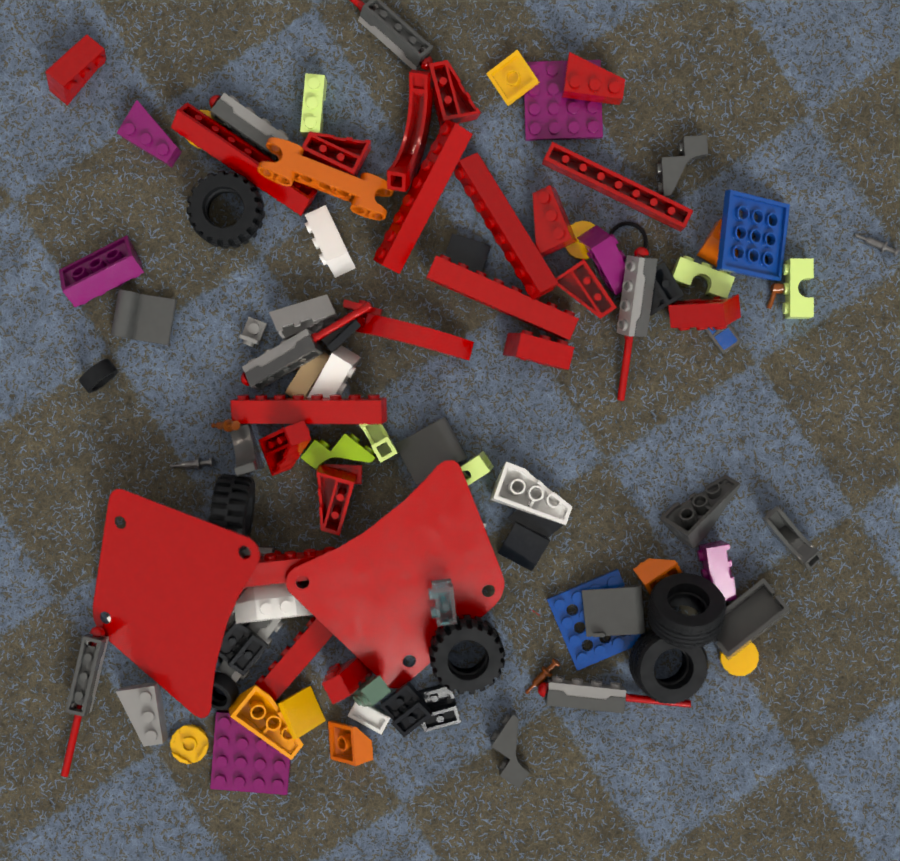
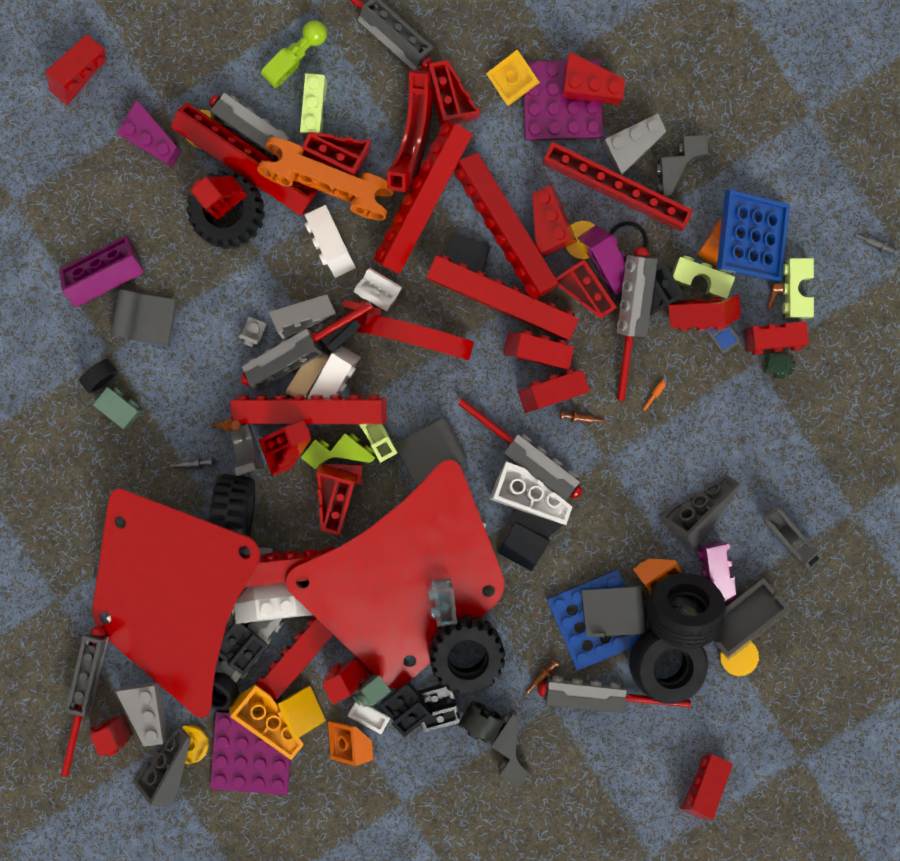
yellowish green torso [460,451,494,485] -> none
none -> red wedge [89,713,133,757]
none -> sand green piece [93,387,142,429]
none -> dark grey wedge [134,727,191,808]
none -> red wedge [190,176,248,220]
none -> lime beam [261,20,327,88]
none -> white bracket [354,268,402,311]
none -> piece [458,398,582,501]
none -> pearl dark grey brick [458,700,504,745]
none -> red wedge [518,368,590,413]
none -> dark orange piece [559,410,604,423]
none -> light grey wedge [602,114,666,175]
none -> orange piece [642,378,666,411]
none -> red wedge [680,754,733,820]
none -> red wedge [744,321,809,355]
none -> clear green brick [764,353,795,379]

